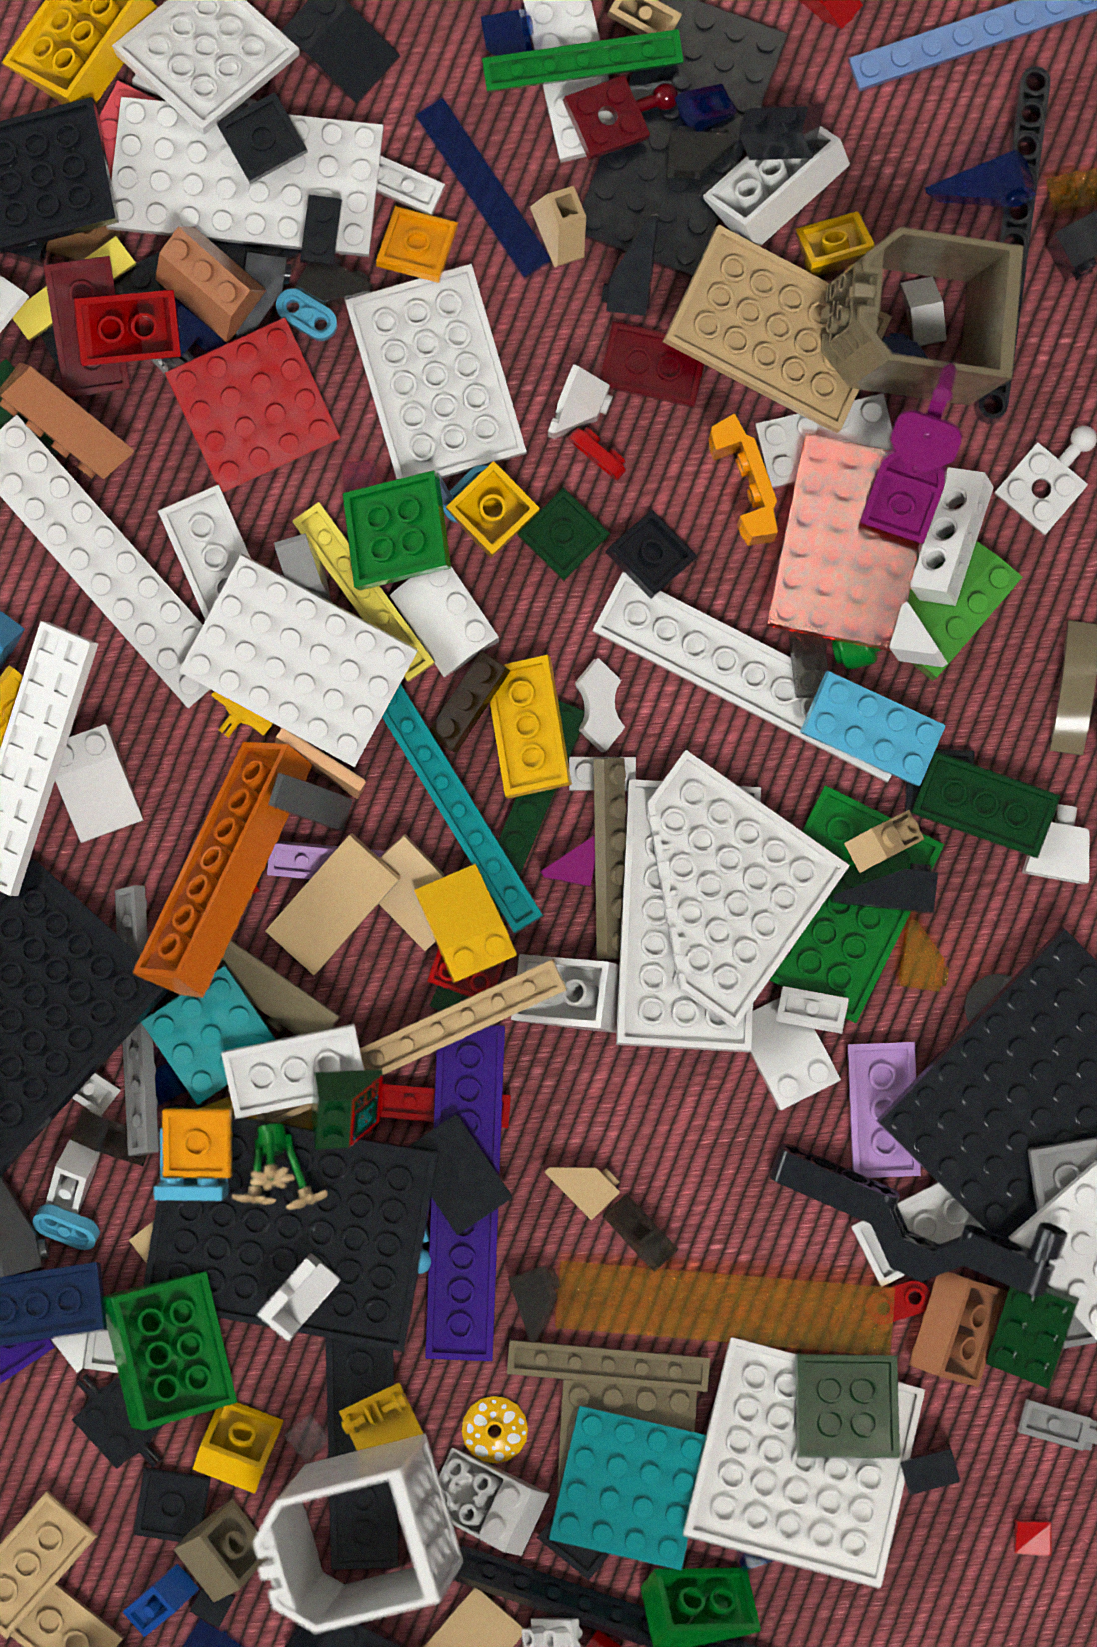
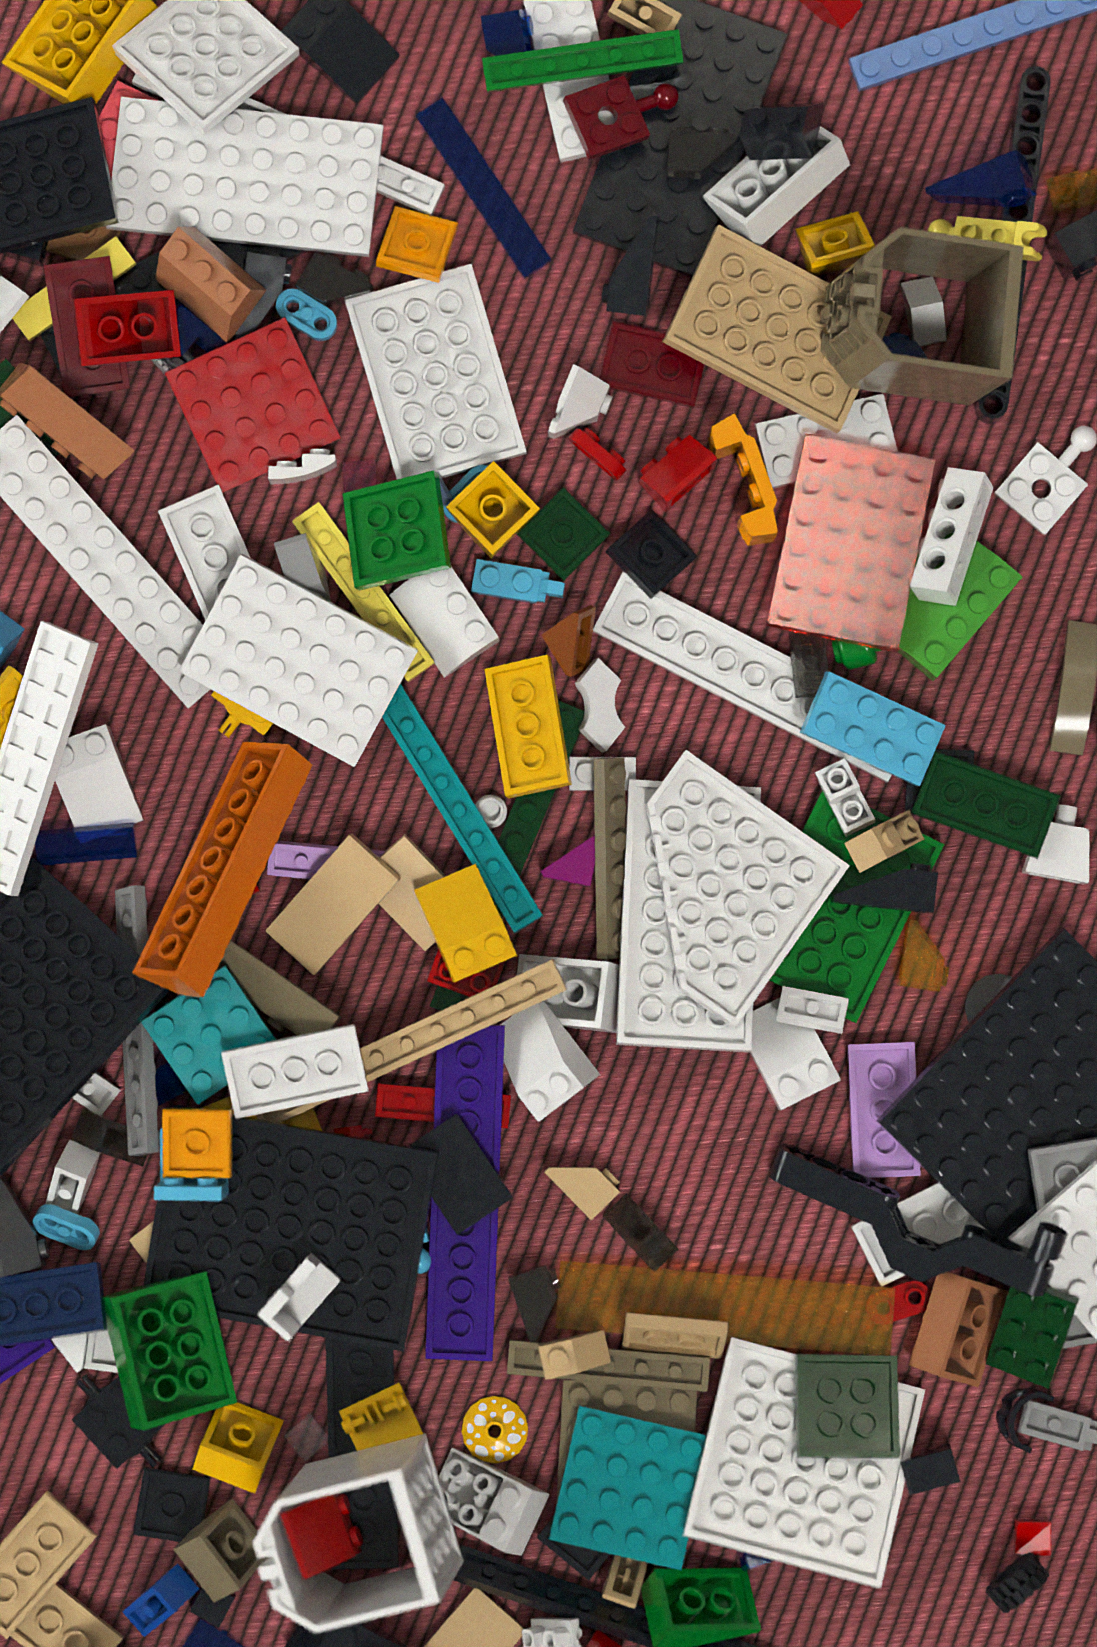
black plate [217,92,308,184] -> none
plant [232,1124,328,1210] -> none
dark grey slope [268,773,353,831] -> none
light nougat tile [275,728,366,799] -> none
black plate [300,195,343,267] -> none
dark green slope [312,1069,383,1149] -> none
dark brown plate [430,651,511,753] -> none
tan slope [530,186,586,267] -> none
clear blue slope [674,84,737,135] -> none
magenta plate [860,363,962,544] -> none
white slope [889,601,948,667] -> none
none -> clear blue tile [35,822,138,865]
none -> white slope [268,449,337,484]
none -> red slope [279,1492,363,1580]
none -> medium azure hinge [471,559,565,604]
none -> white plate [476,795,507,828]
none -> white slope [501,1001,600,1122]
none -> tan slope [538,1329,611,1380]
none -> dark orange slope [541,605,596,677]
none -> tan slope [602,1555,648,1609]
none -> tan tile [622,1313,728,1359]
none -> red slope [639,434,717,512]
none -> white slope [815,758,875,837]
none -> light yellow plate [928,216,1047,261]
none -> black tyre [985,1552,1050,1613]
none -> black helmet [996,1387,1055,1453]

